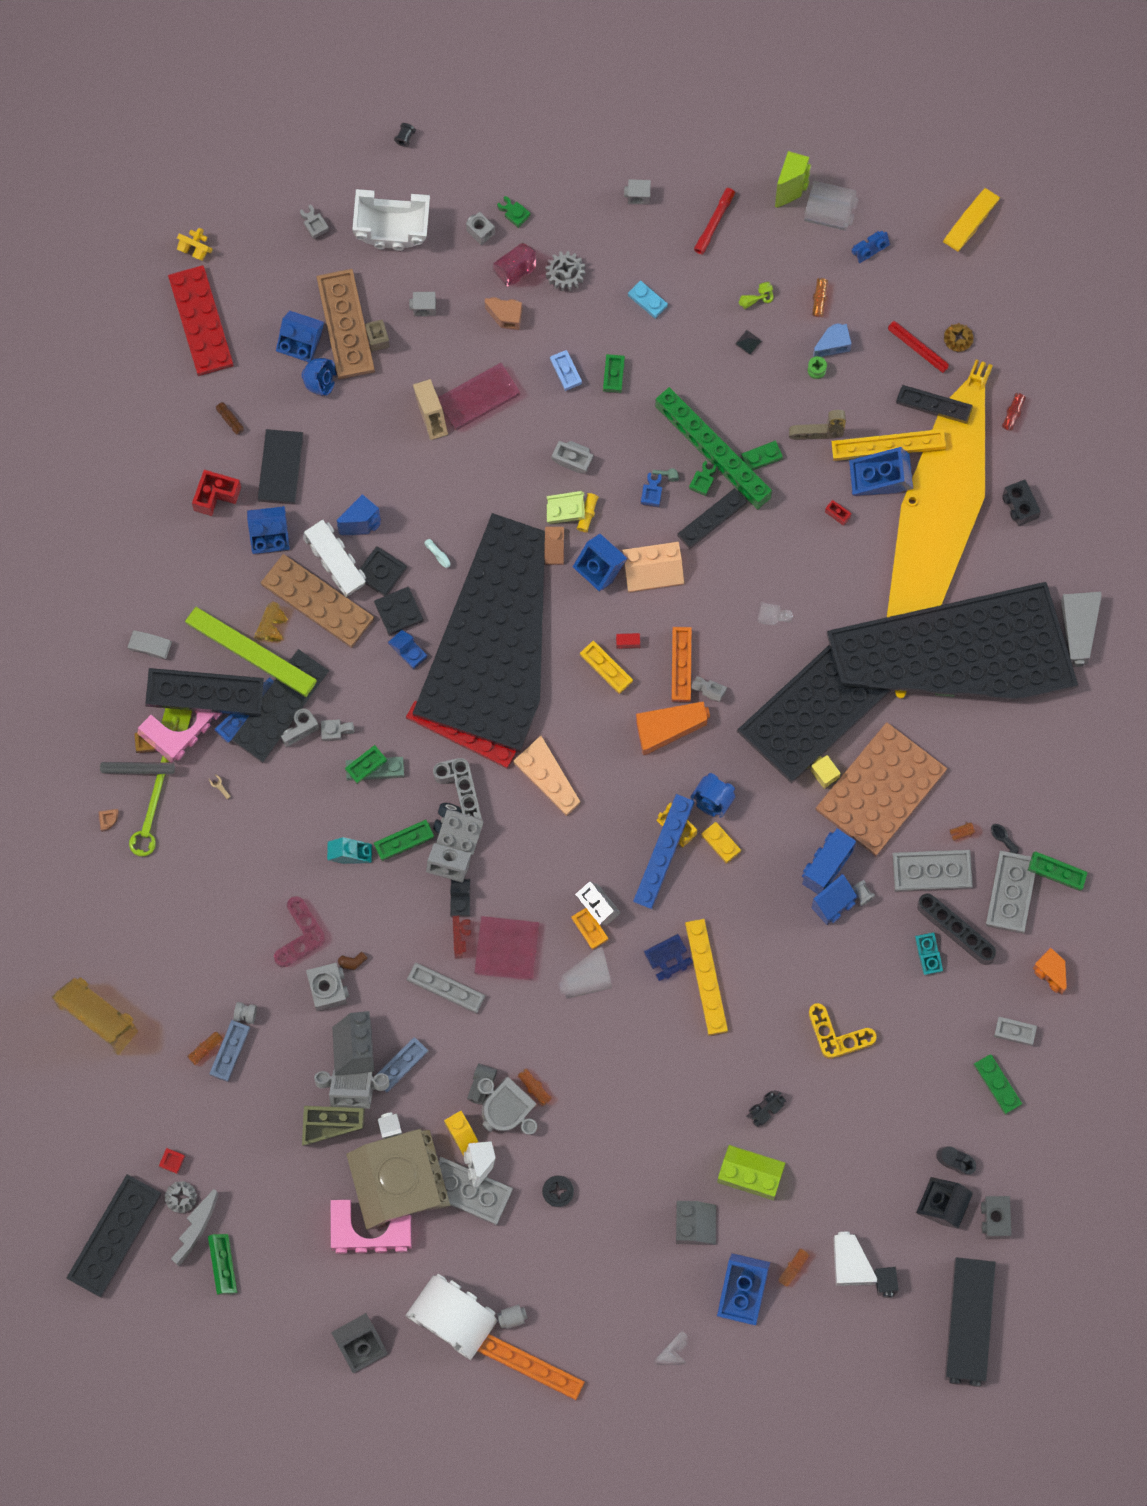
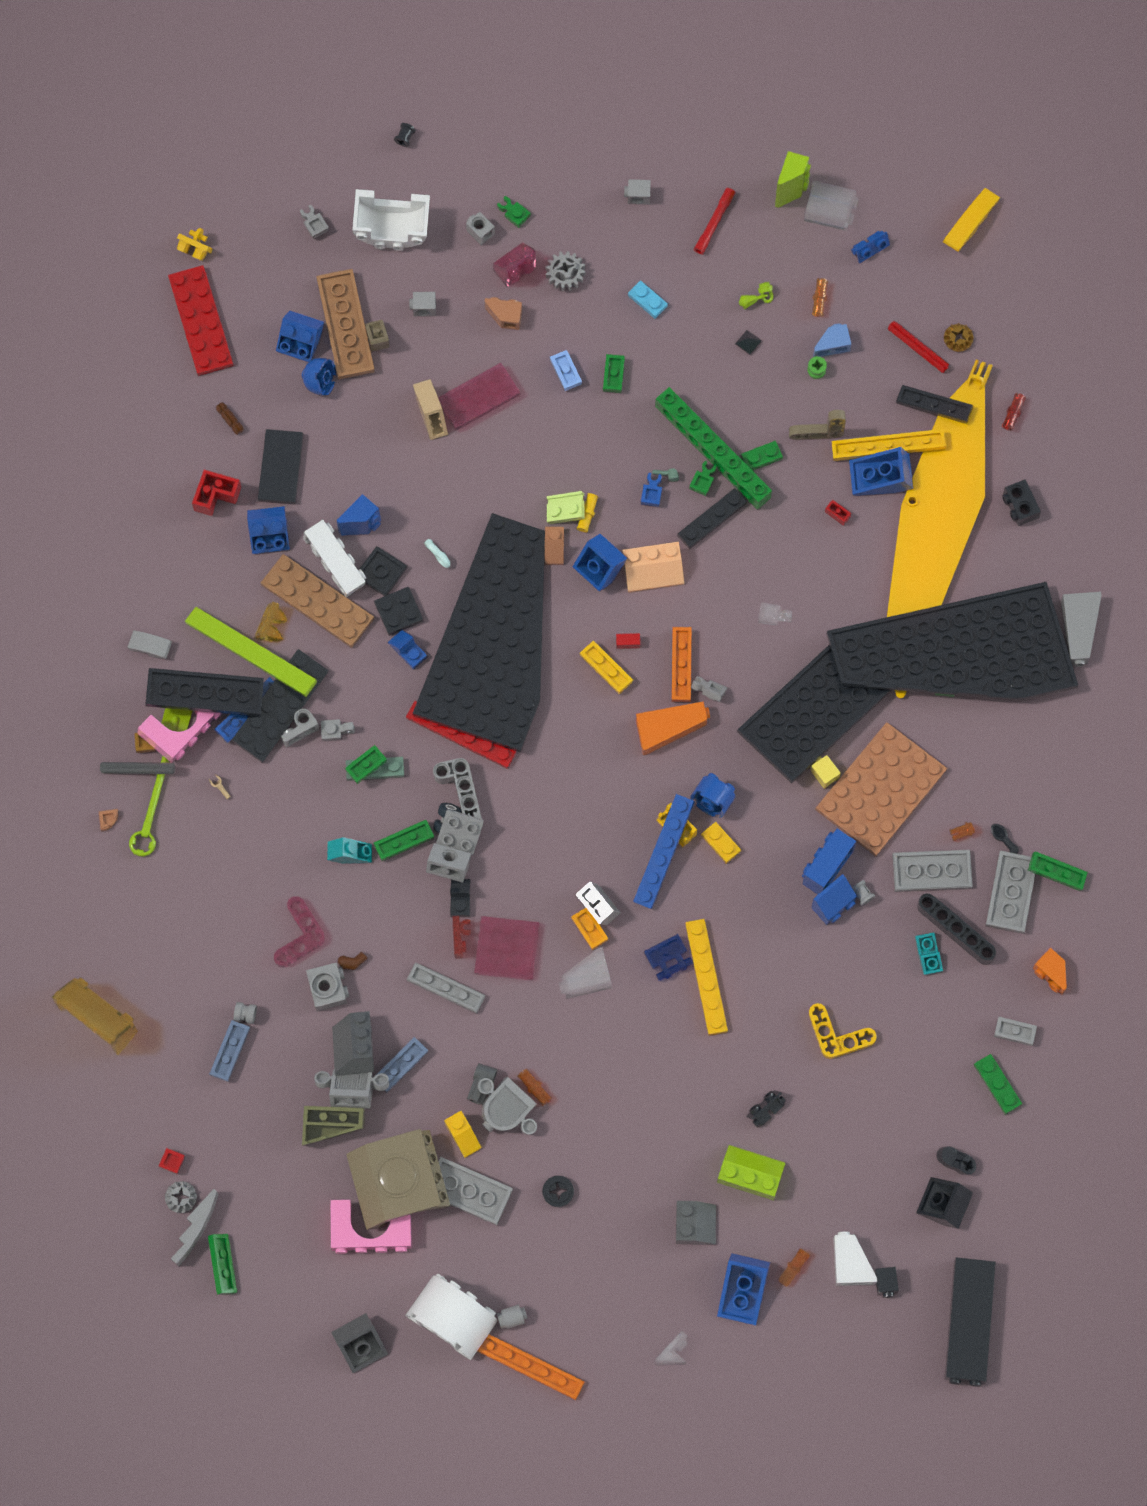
black plate [66,1174,162,1298] -> none
clear orange axle [187,1032,223,1065] -> none
white slope [378,1112,402,1139] -> none
white slope [464,1142,496,1188] -> none
light nougat wing [513,736,580,816] -> none
light grey slope [551,441,593,473] -> none
dark grey brick [981,1196,1011,1239] -> none

